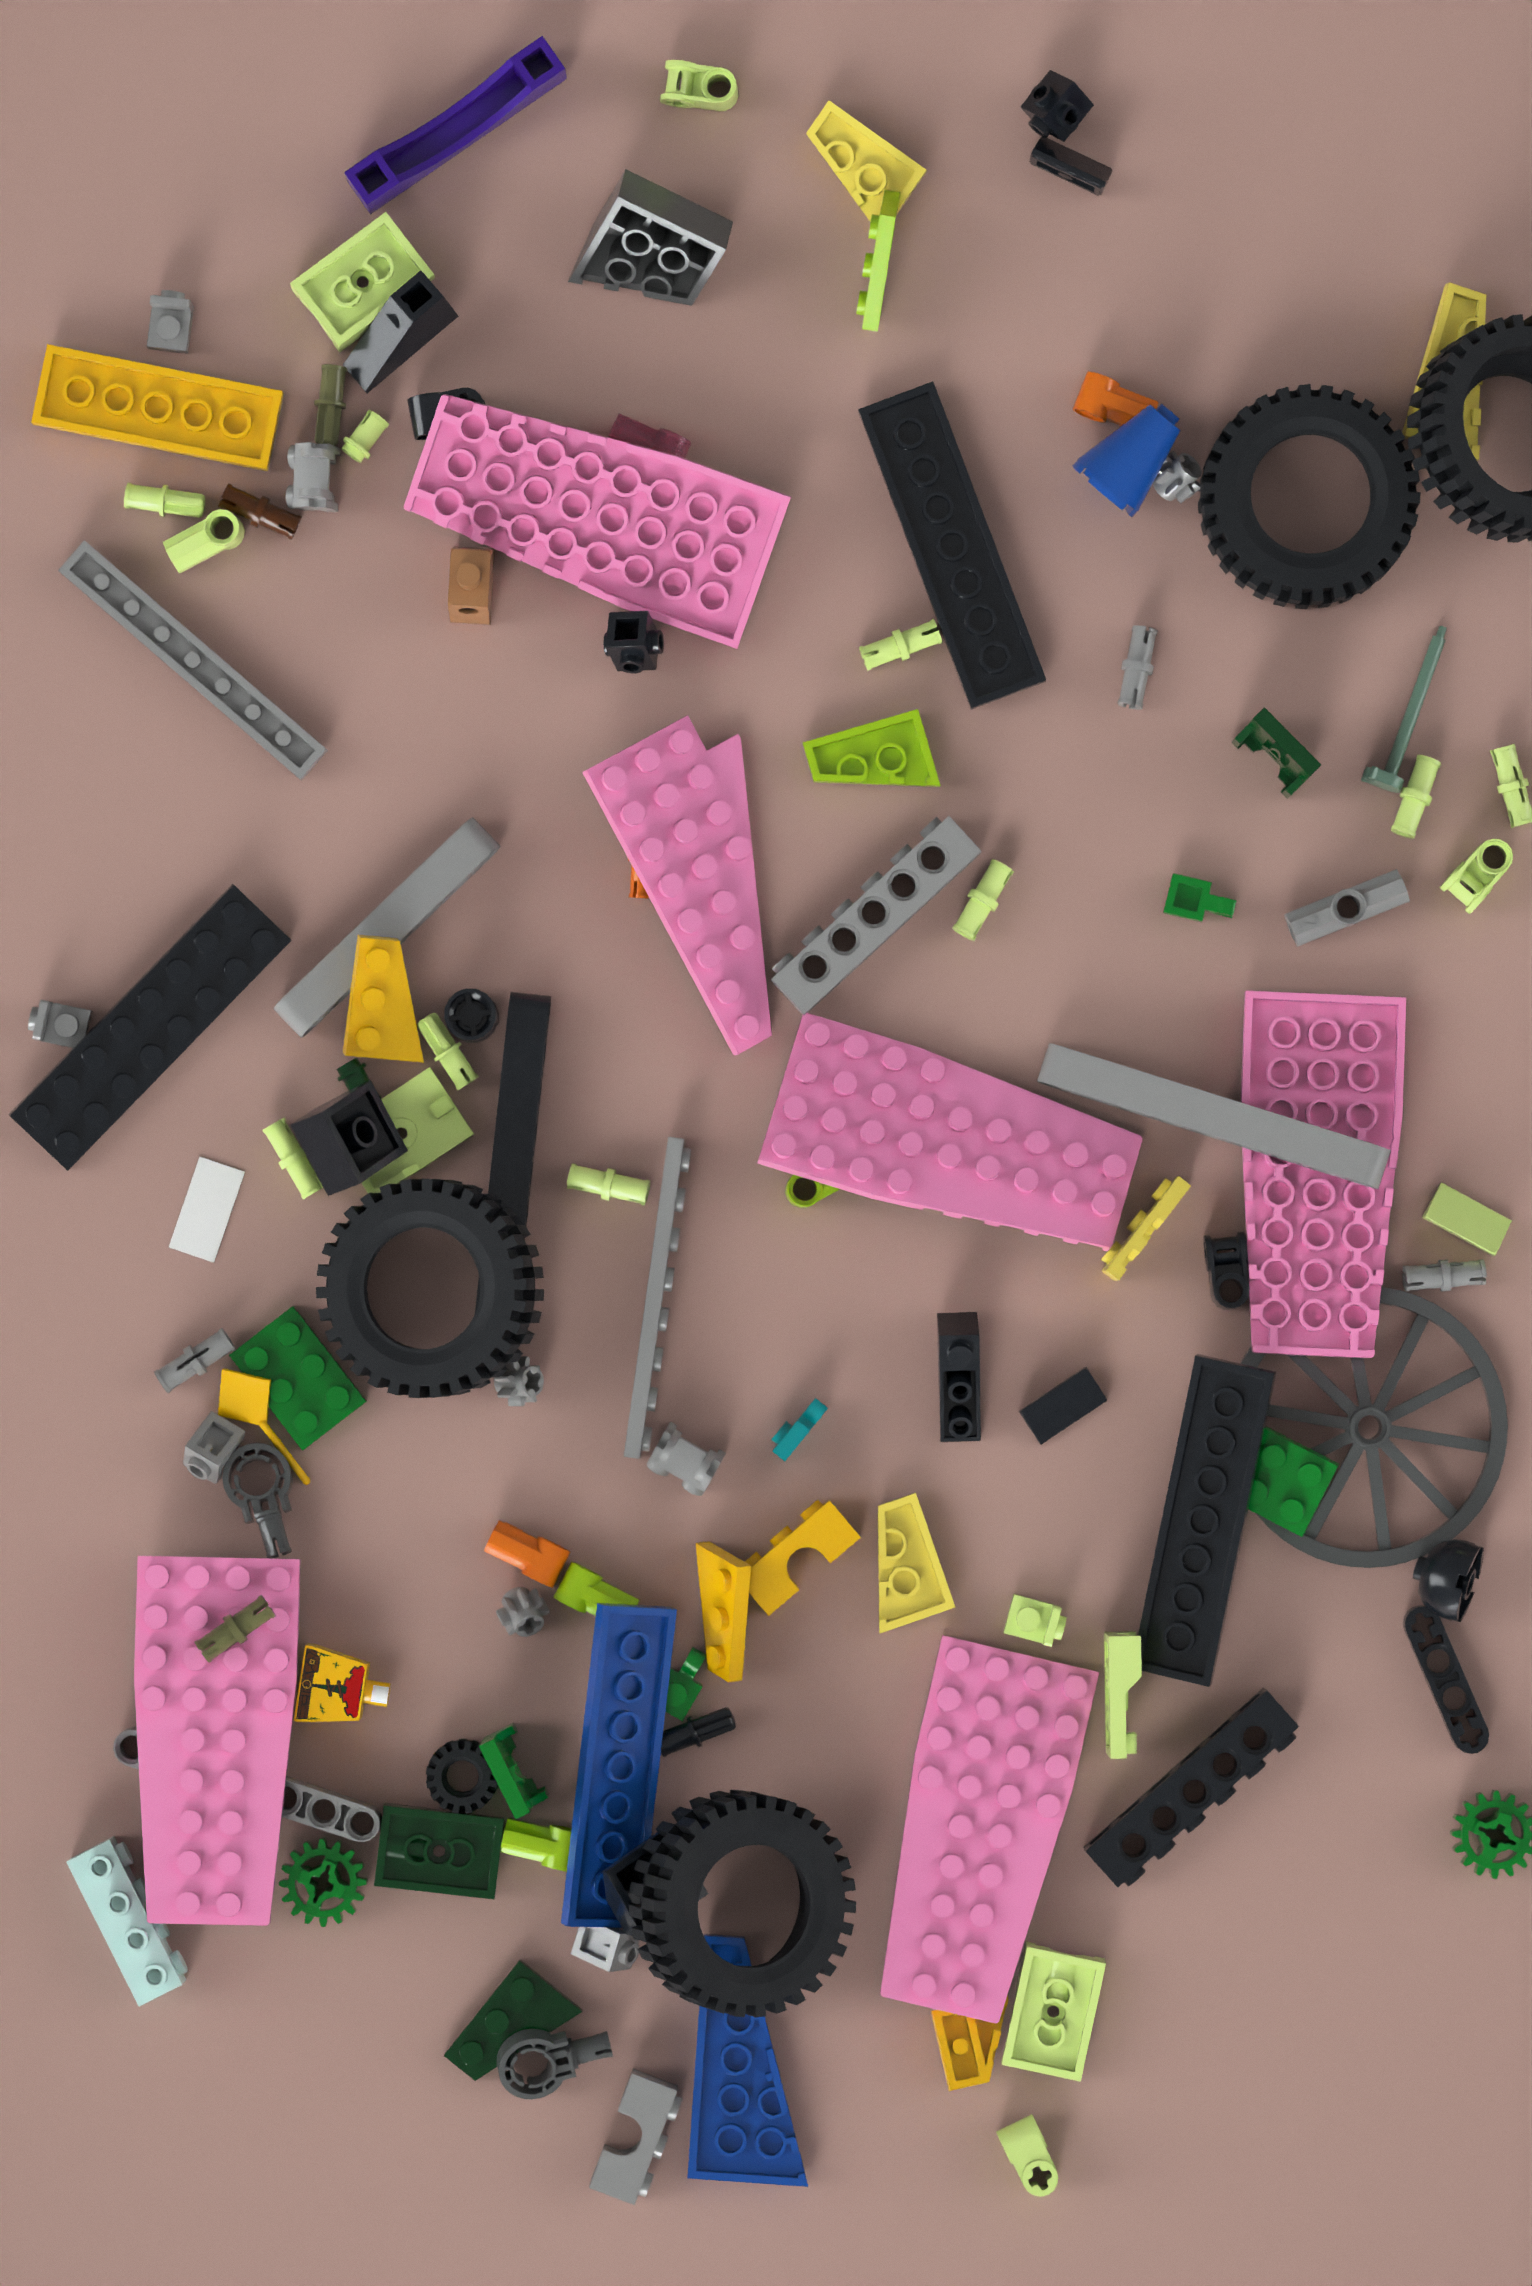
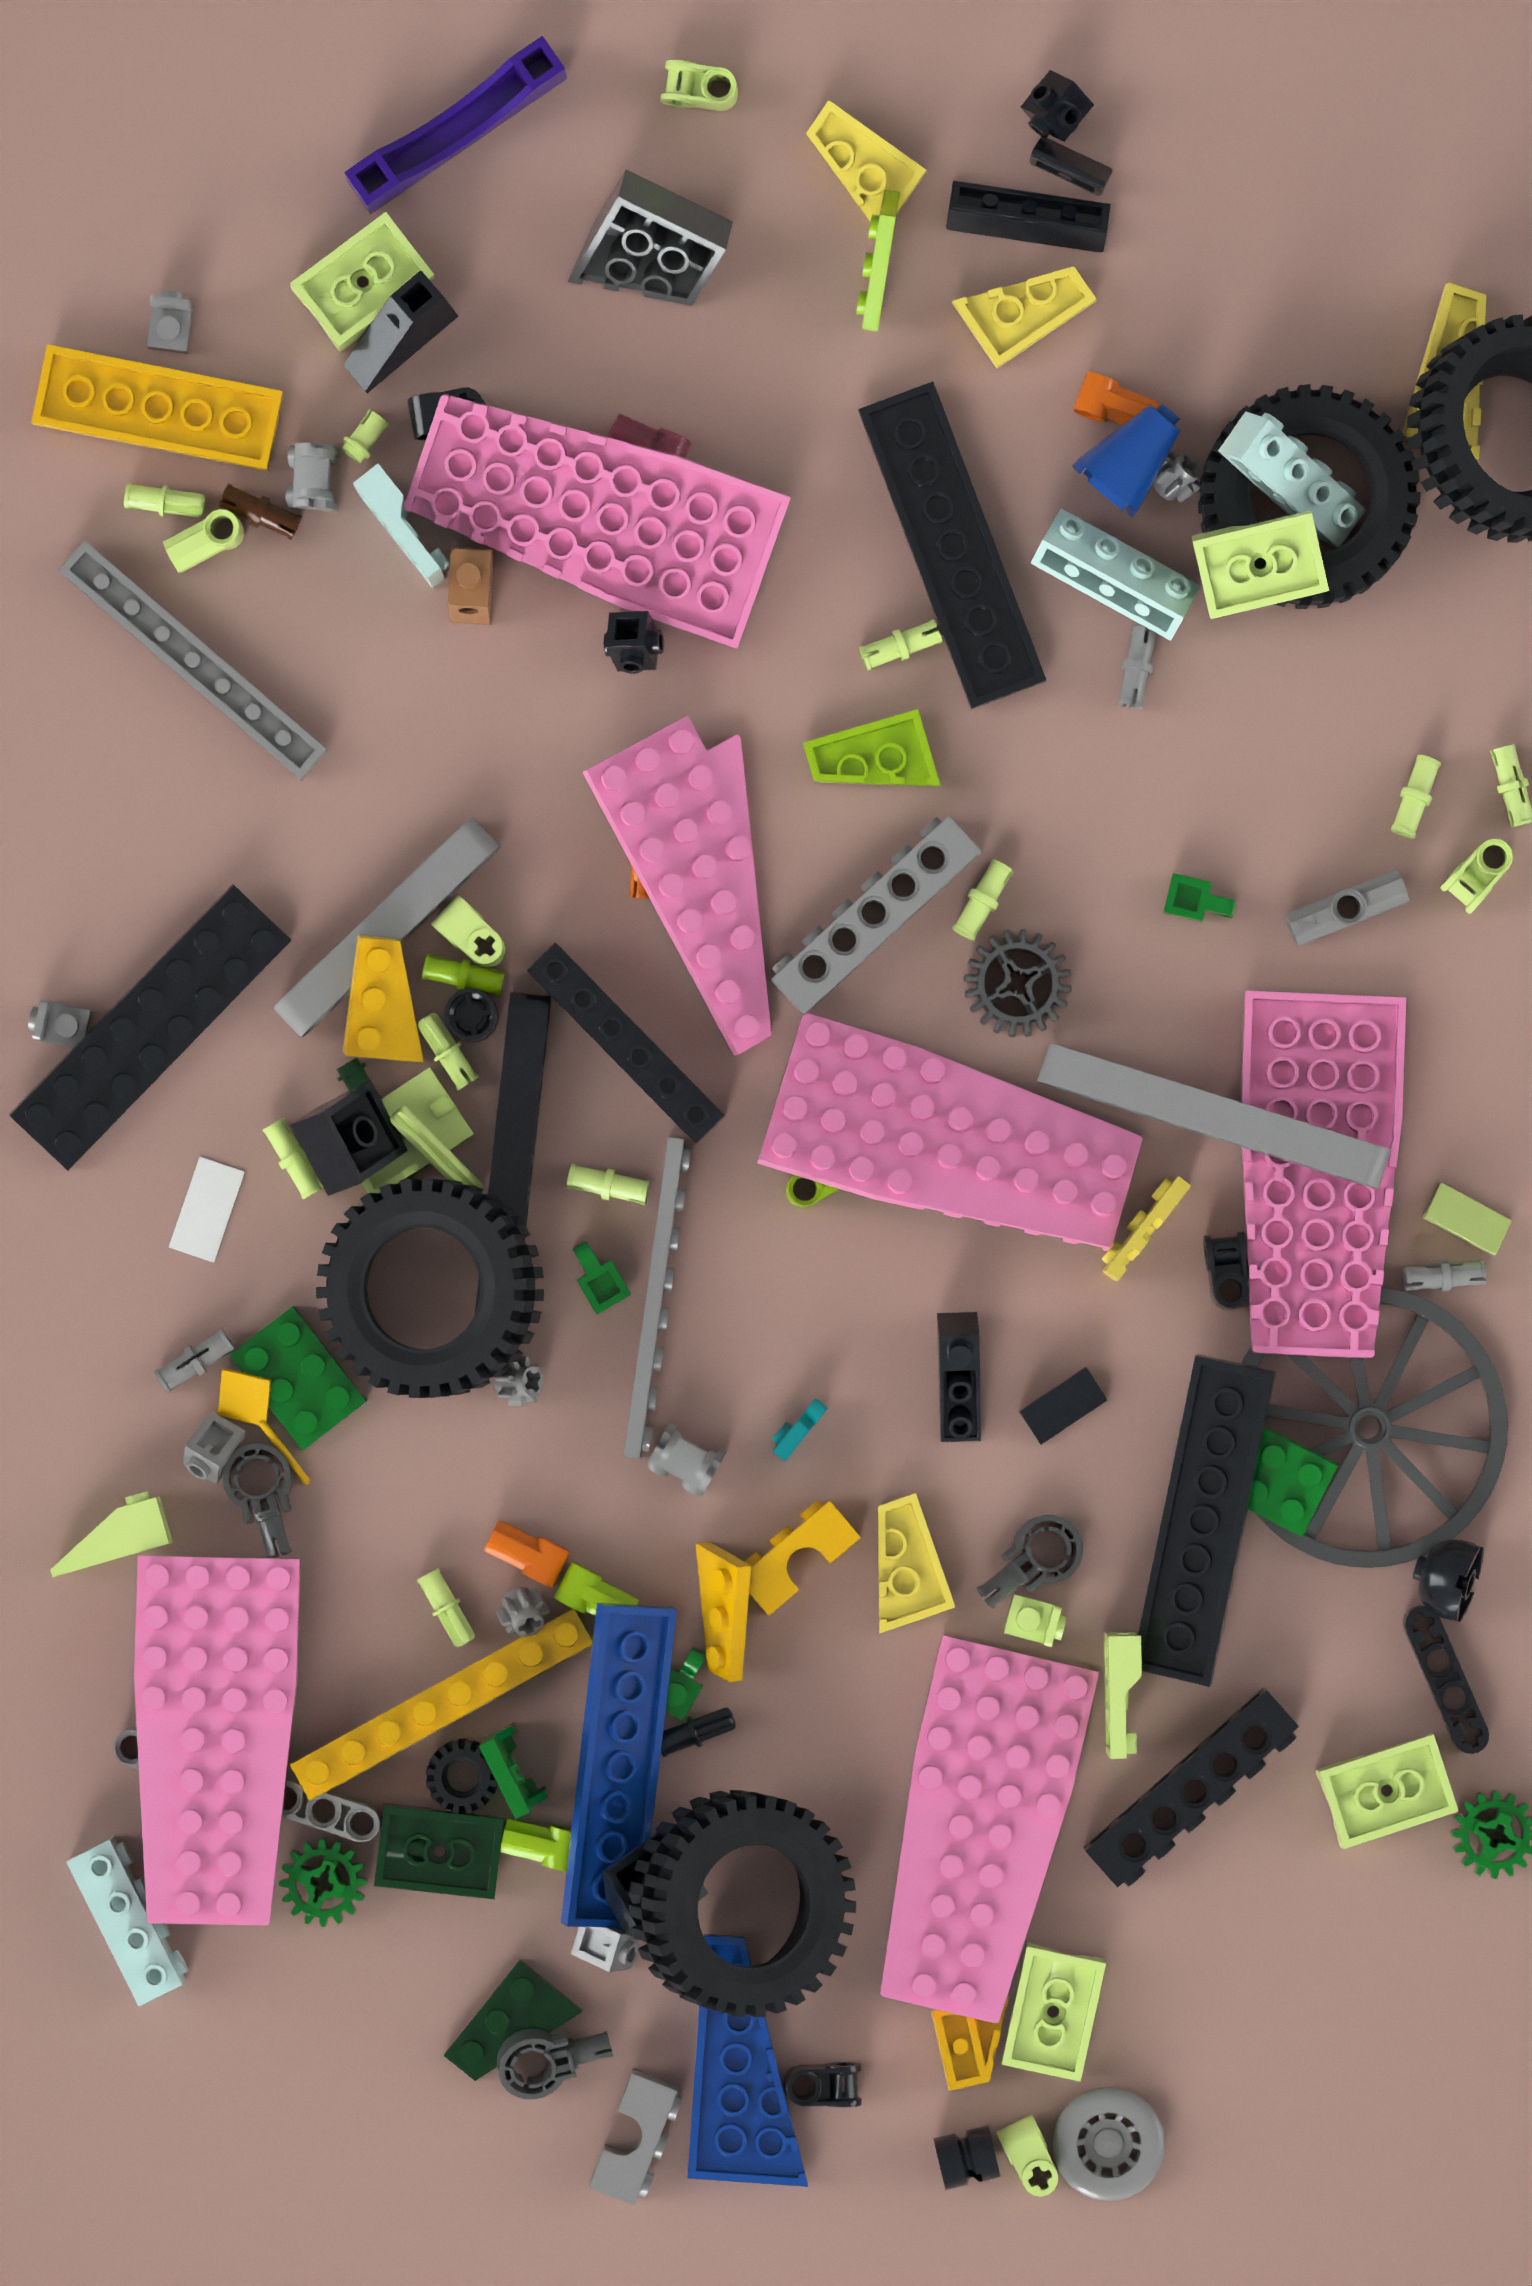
olive pin [195,1595,276,1663] -> none
torso [294,1643,391,1722] -> none
olive axle [314,364,347,446] -> none
dark green piece [1231,707,1321,799] -> none
sand green piece [1361,626,1447,793] -> none
none -> yellowish green slope [50,1491,173,1577]
none -> yellow plate [290,1609,593,1801]
none -> light aqua piece [353,464,450,588]
none -> yellowish green axle [390,1106,484,1189]
none -> yellowish green axle [416,1568,475,1647]
none -> lime pin [421,954,505,997]
none -> yellowish green piece [431,895,506,968]
none -> black brick [527,942,725,1145]
none -> green plate [573,1241,631,1315]
none -> black piece [784,2062,862,2107]
none -> black wheel [933,2125,1001,2190]
none -> black slope [946,181,1111,252]
none -> light yellow wing [952,266,1097,369]
none -> dark grey gear [963,929,1072,1038]
none -> dark grey pin [977,1515,1083,1609]
none -> light aqua brick [1031,508,1201,641]
none -> light grey wheel [1052,2087,1165,2201]
none -> yellowish green piece [1191,510,1329,619]
none -> light aqua brick [1218,411,1366,548]
none -> yellowish green piece [1315,1733,1459,1849]

